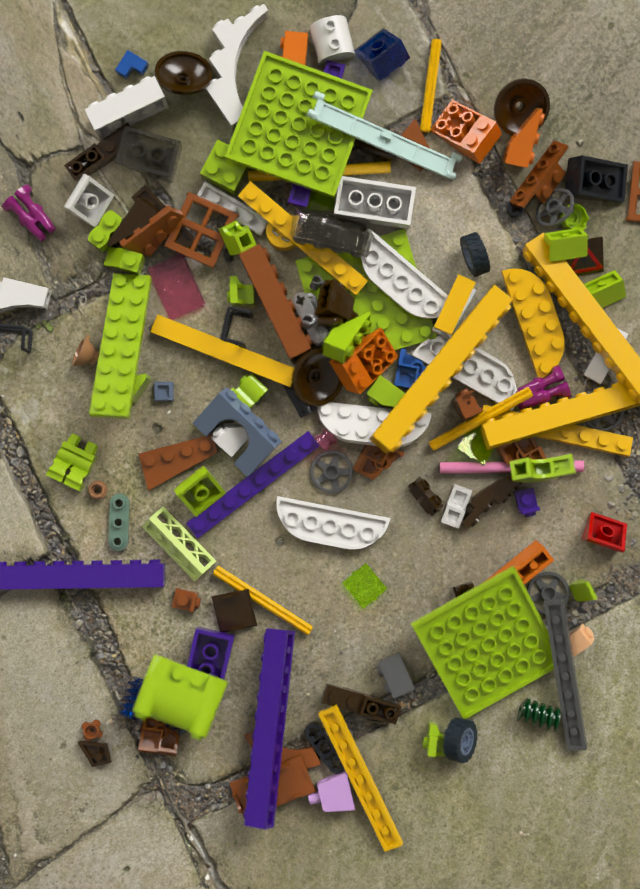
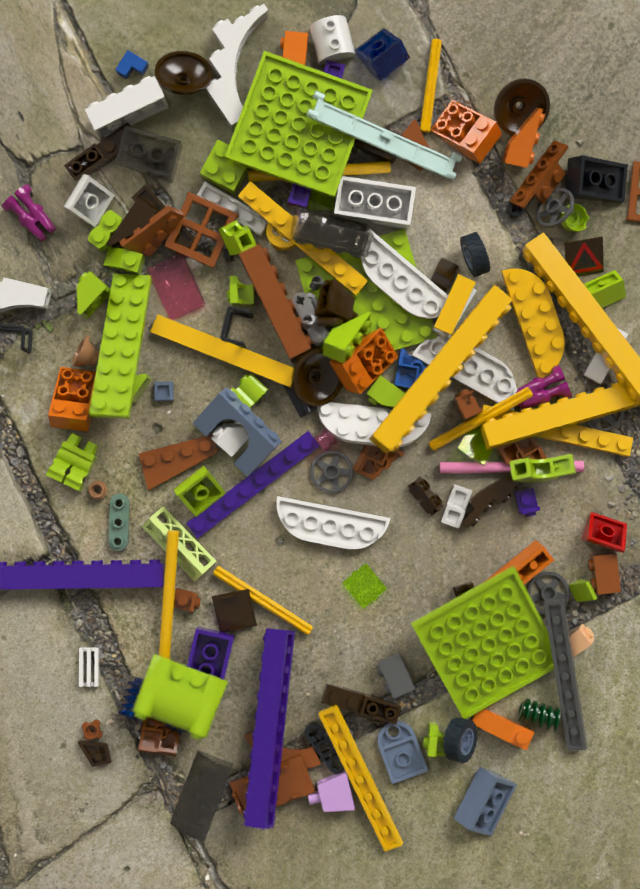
lime panel [544,228,588,262] -> none
none -> orange slope [48,367,96,432]
none -> lime slope [77,271,111,320]
none -> white tile [79,647,99,687]
none -> yellow piece [159,530,179,660]
none -> clear smoke slope [170,750,233,842]
none -> sand blue tile [377,720,428,784]
none -> dark brown slope [431,258,458,293]
none -> sand blue slope [454,767,517,836]
none -> orange slope [471,708,534,750]
none -> dark orange brick [588,553,621,595]

